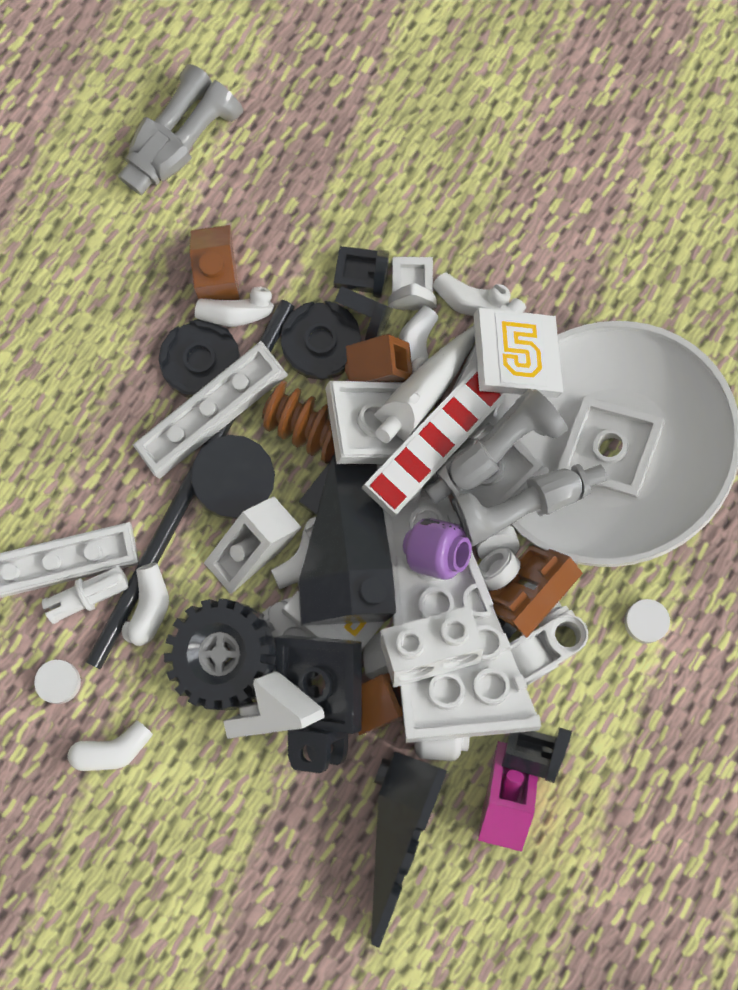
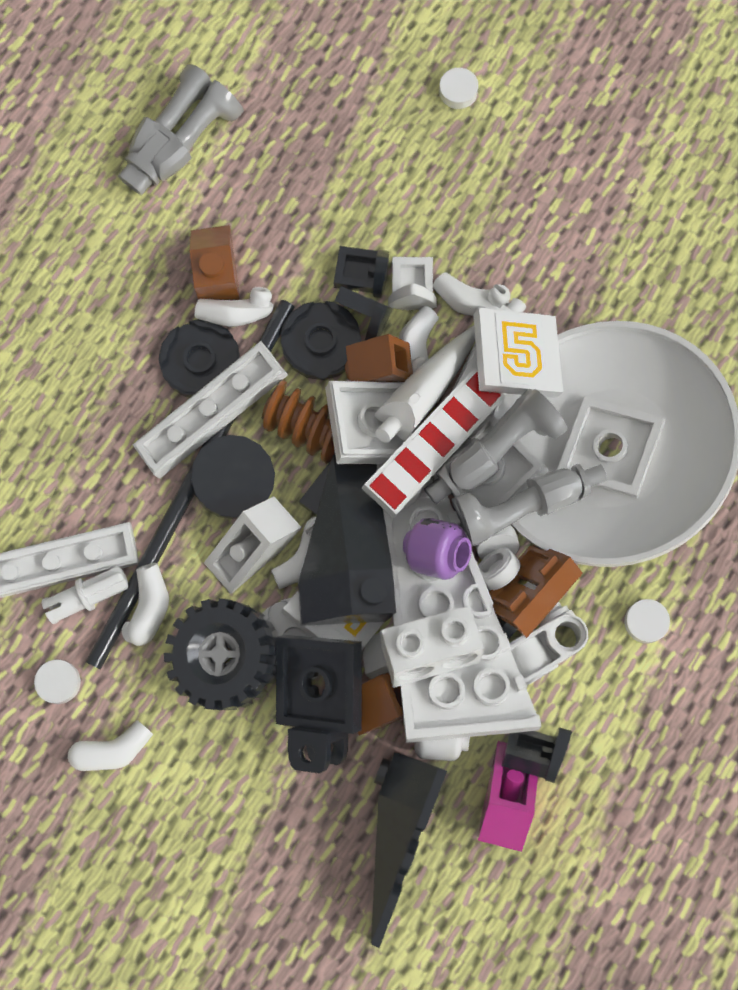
white slope [223,672,325,739] -> none
none -> white tile [439,68,478,109]

